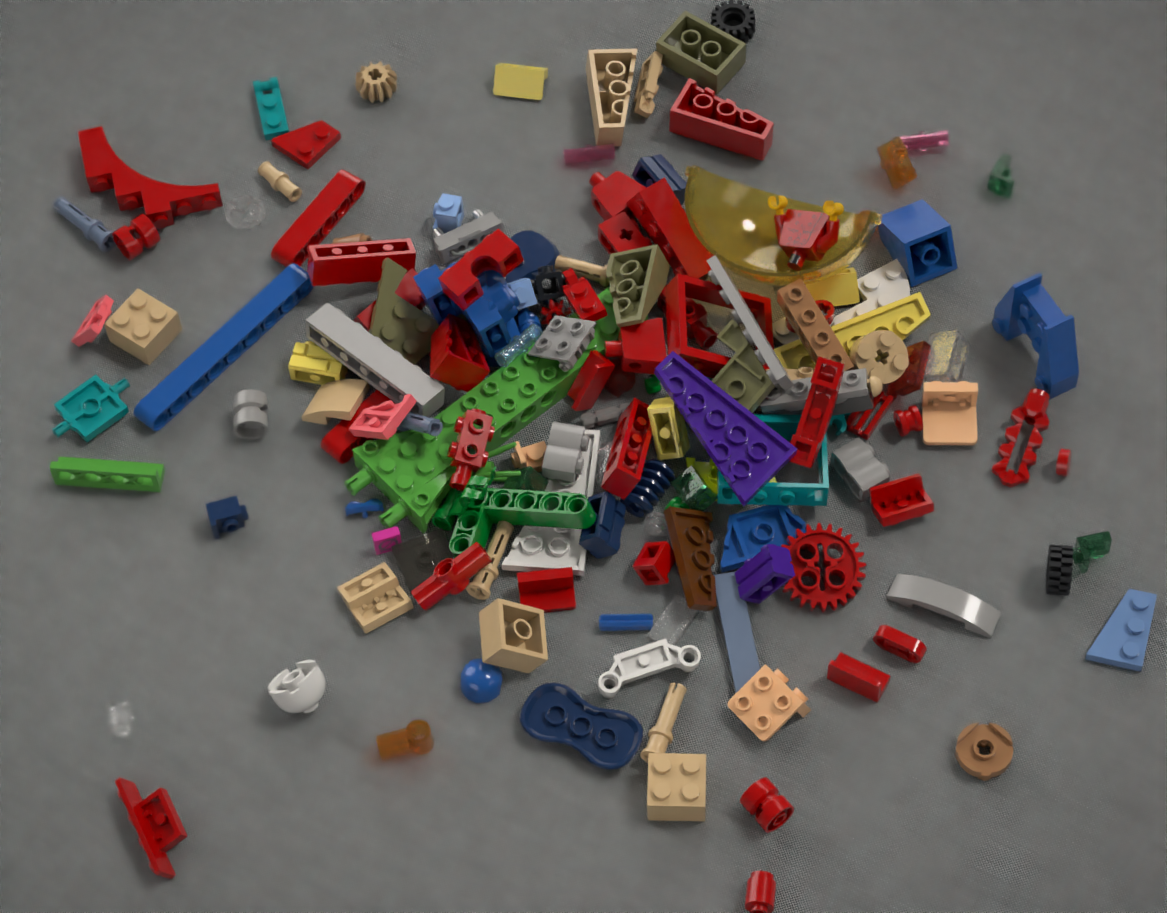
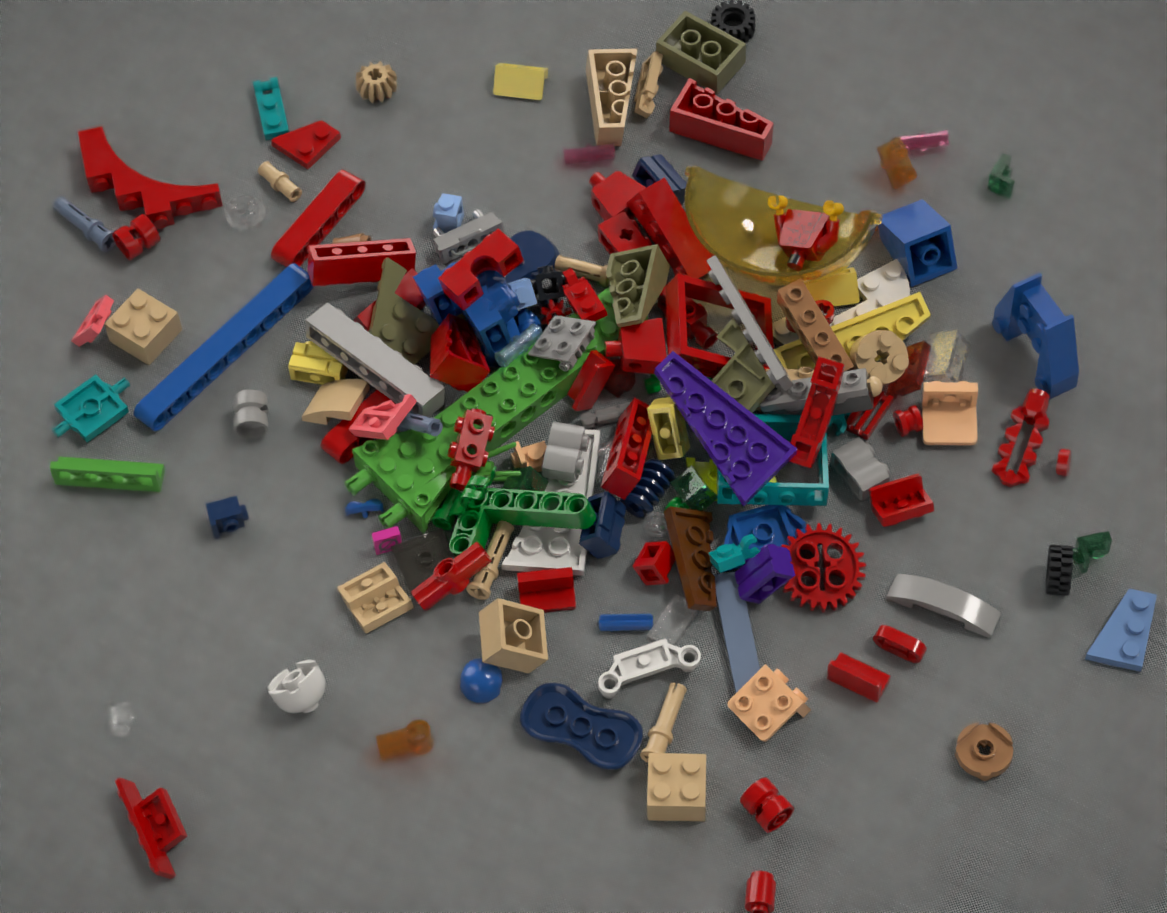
none -> teal plate [709,534,760,573]

